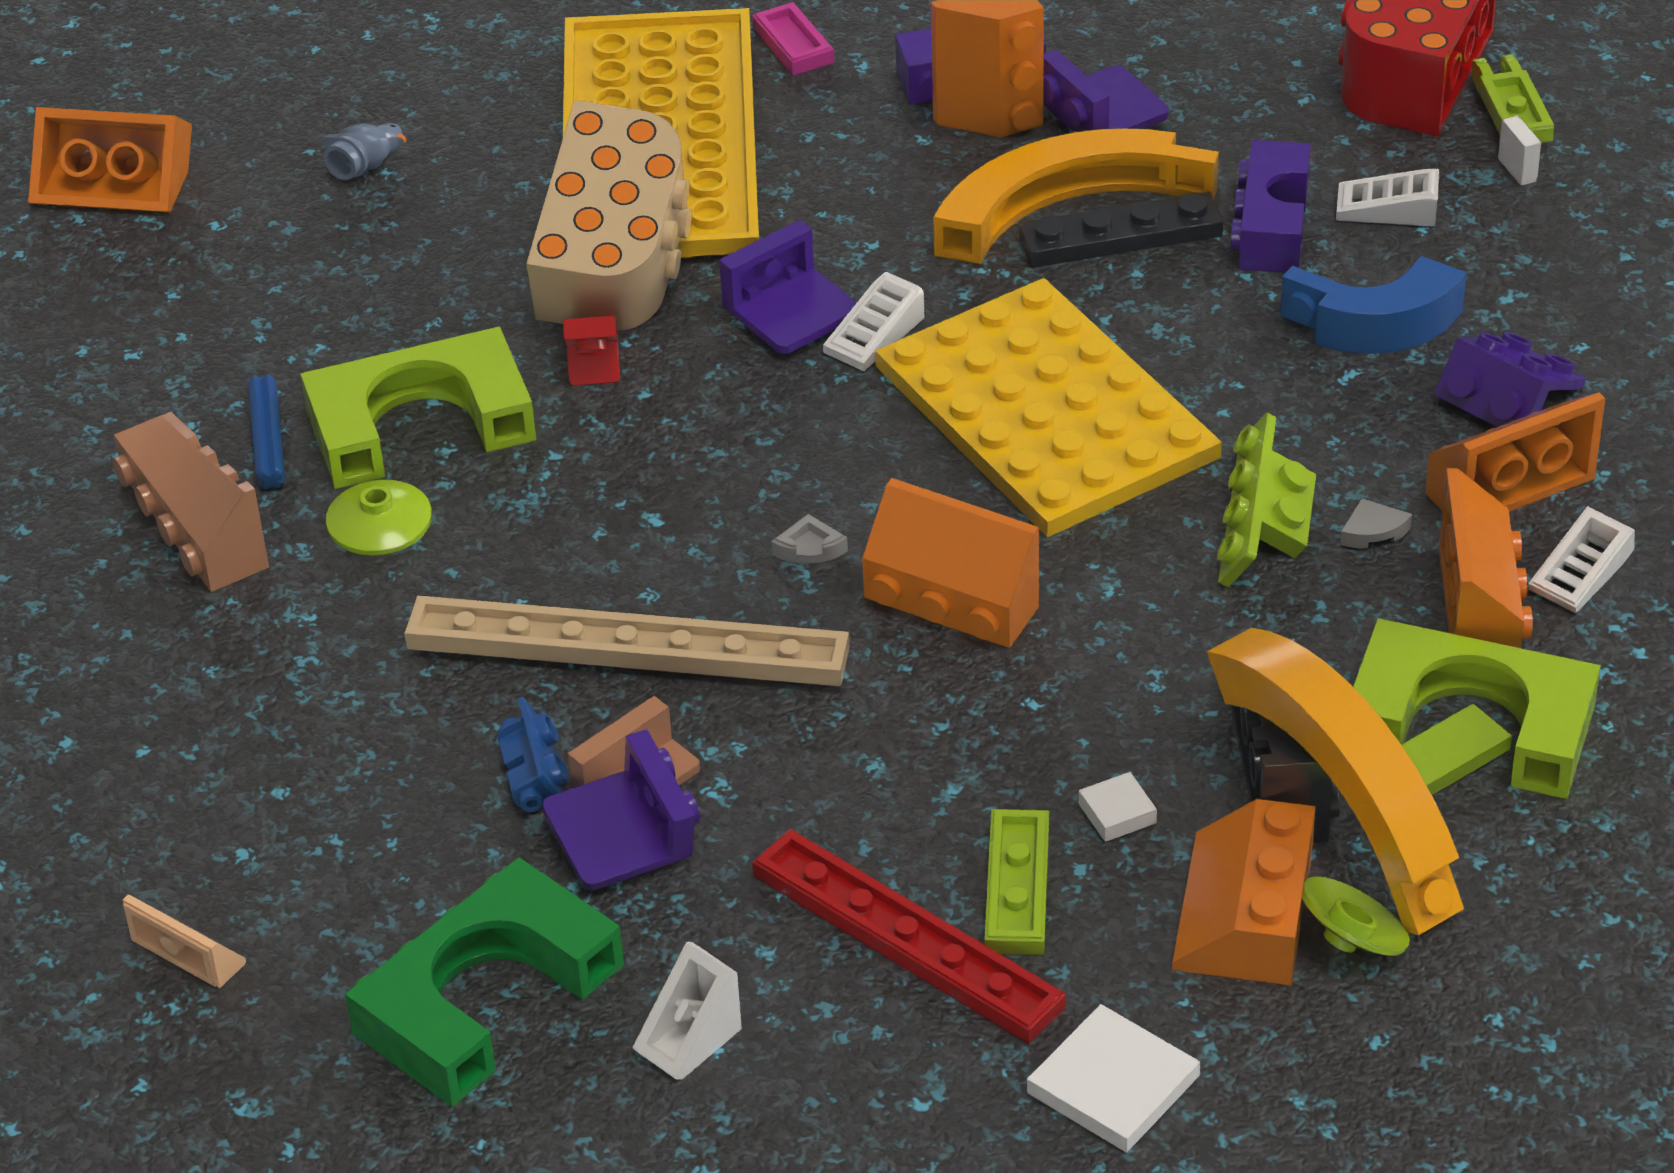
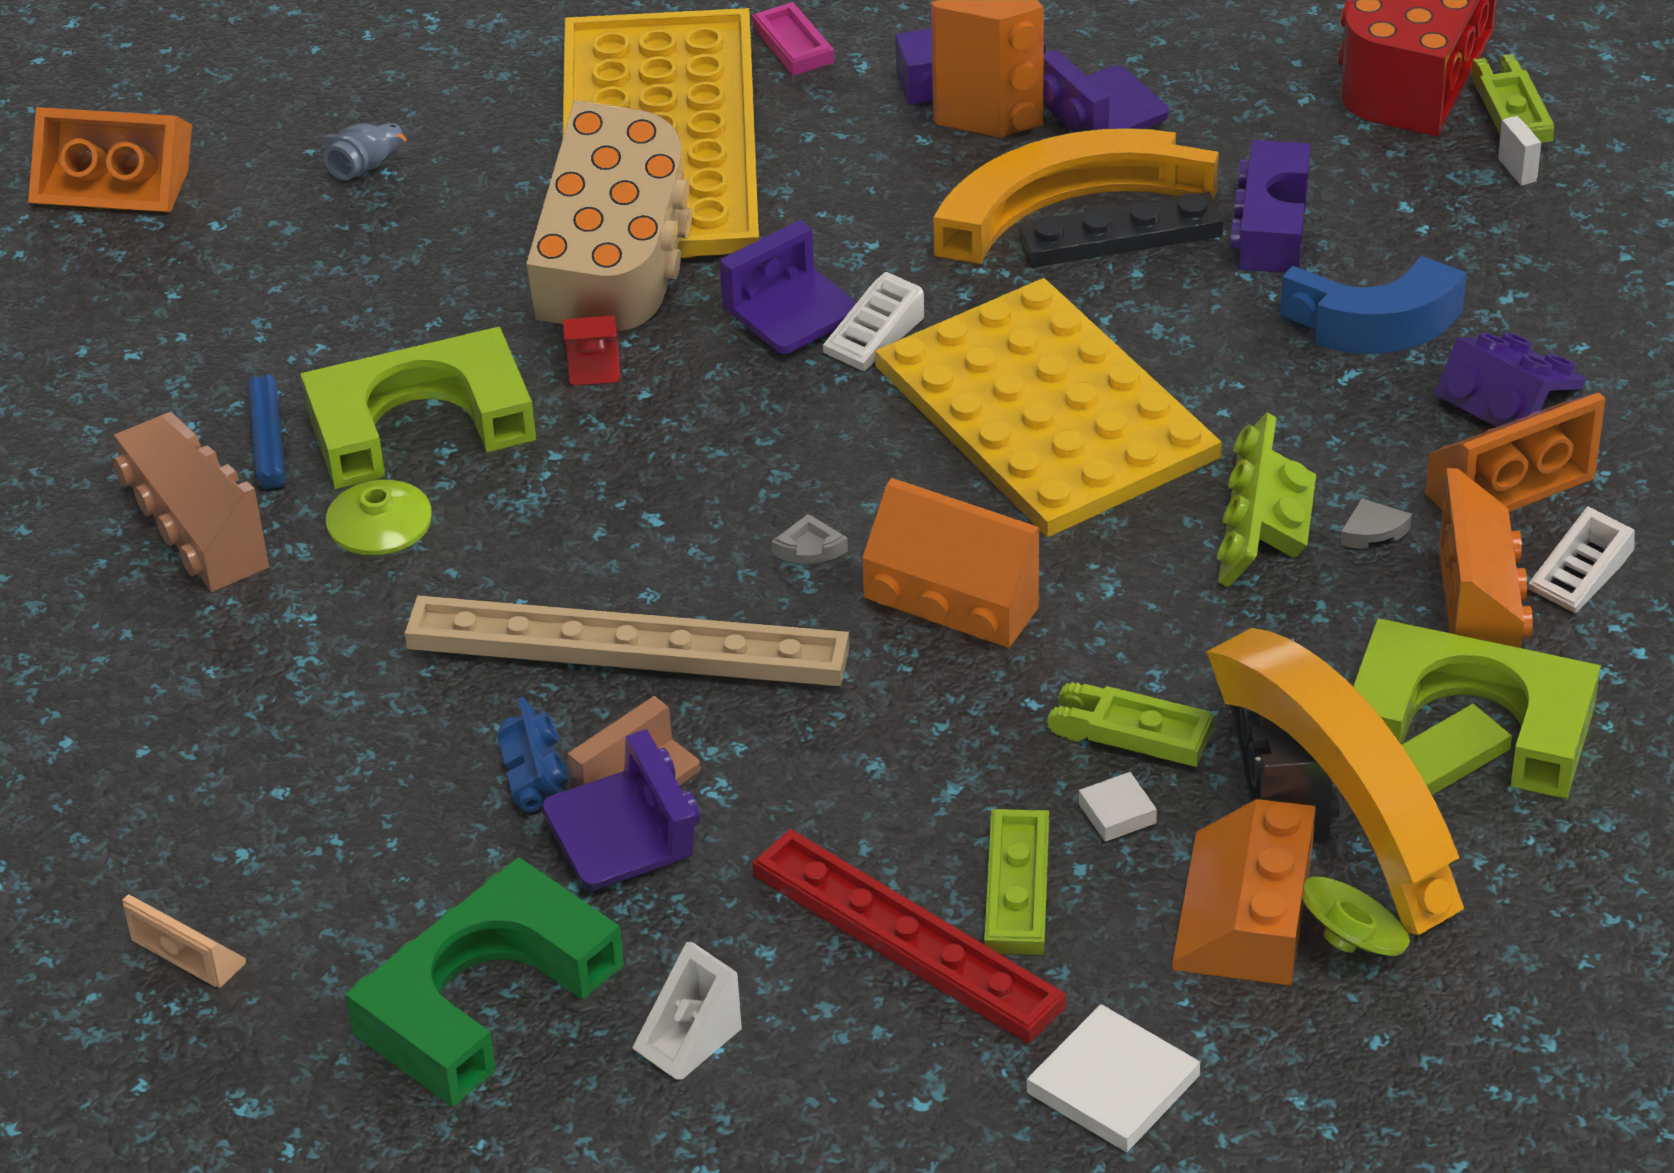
white slope [1336,169,1439,227] -> none
none -> lime hinge [1046,682,1214,767]

